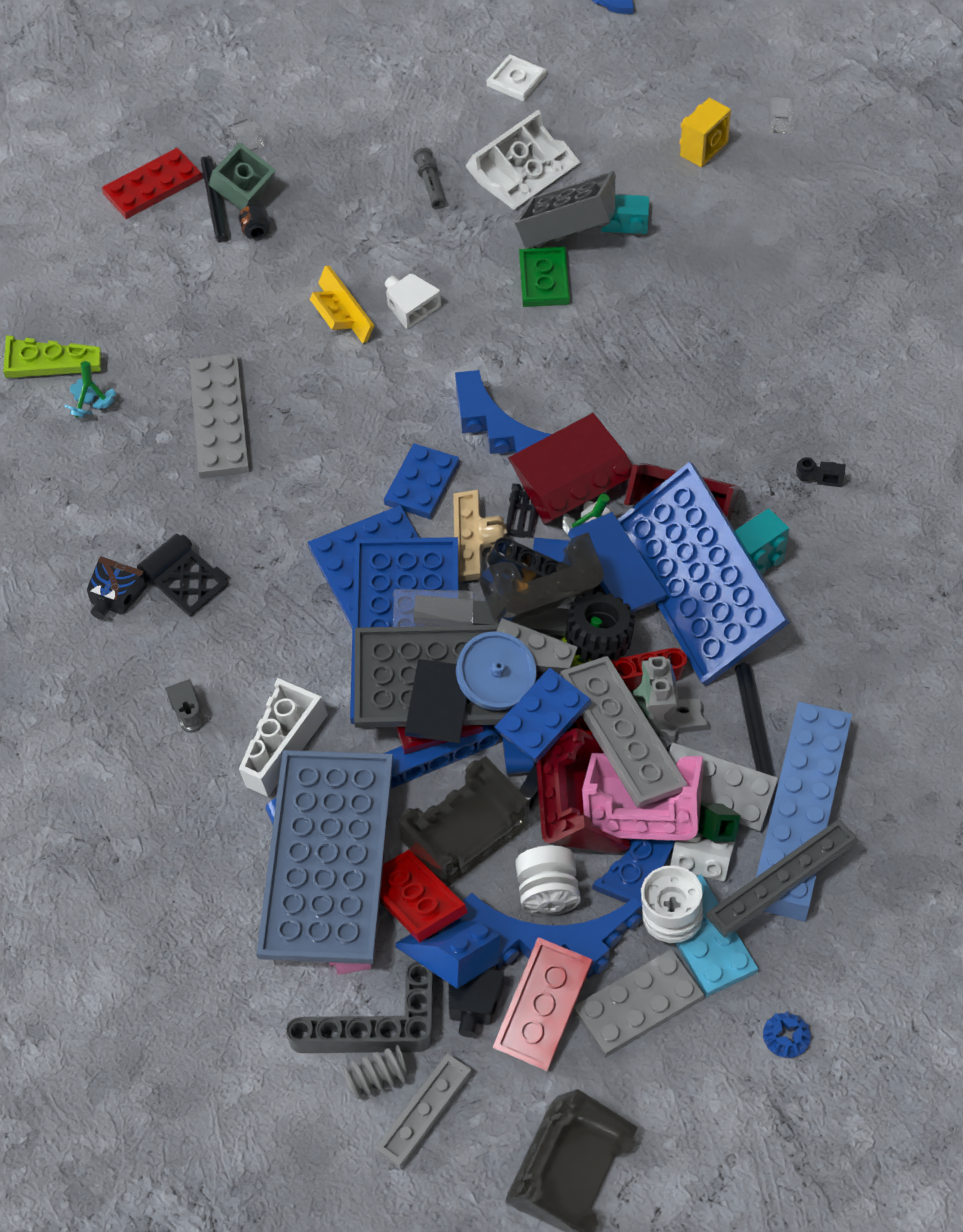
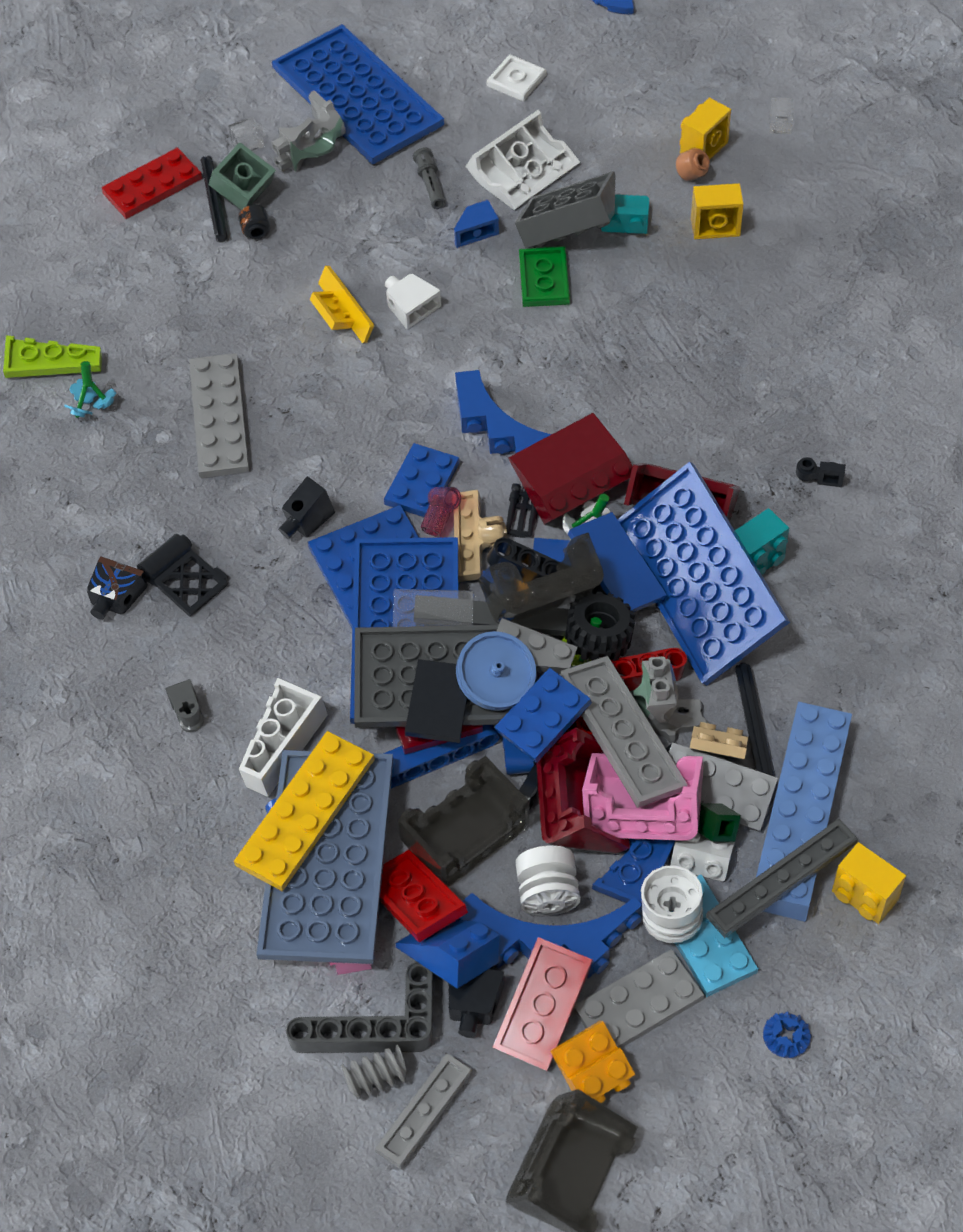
none -> yellow plate [234,731,375,892]
none -> blue plate [272,24,445,165]
none -> light grey hips [272,90,345,172]
none -> black torso [278,476,336,539]
none -> clear pink piece [421,487,461,537]
none -> blue slope [454,200,499,248]
none -> light orange plate [550,1021,635,1107]
none -> nougat head [676,148,710,181]
none -> tan plate [690,722,748,759]
none -> yellow brick [691,183,743,239]
none -> yellow brick [832,842,906,925]

